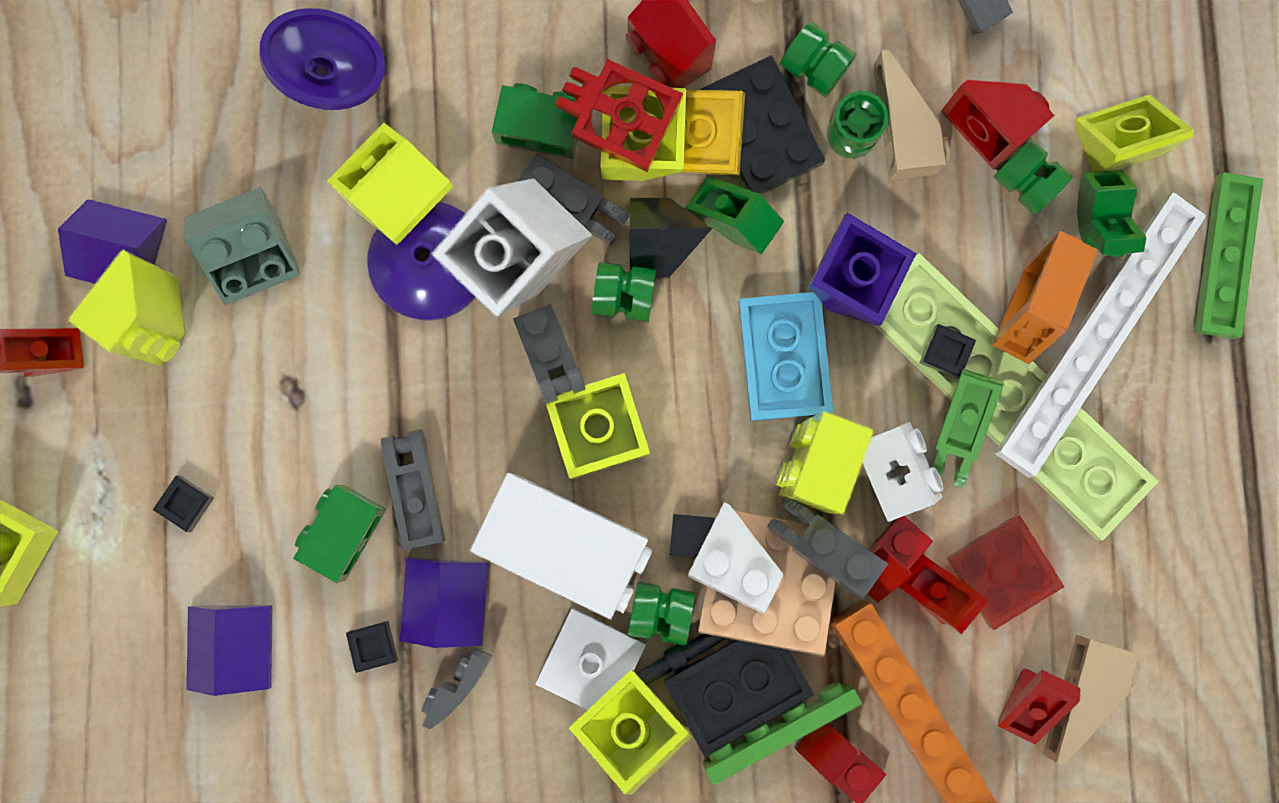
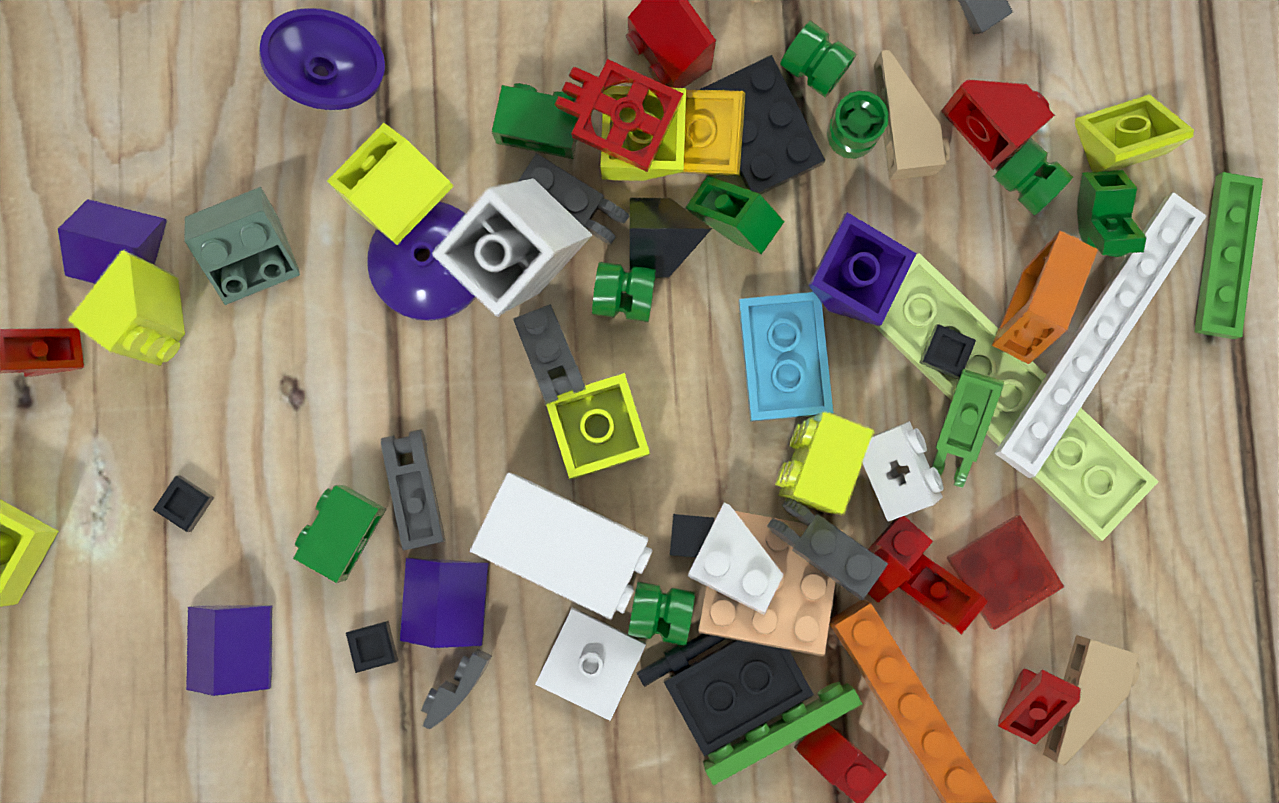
neon yellow slope [569,669,693,795] -> none

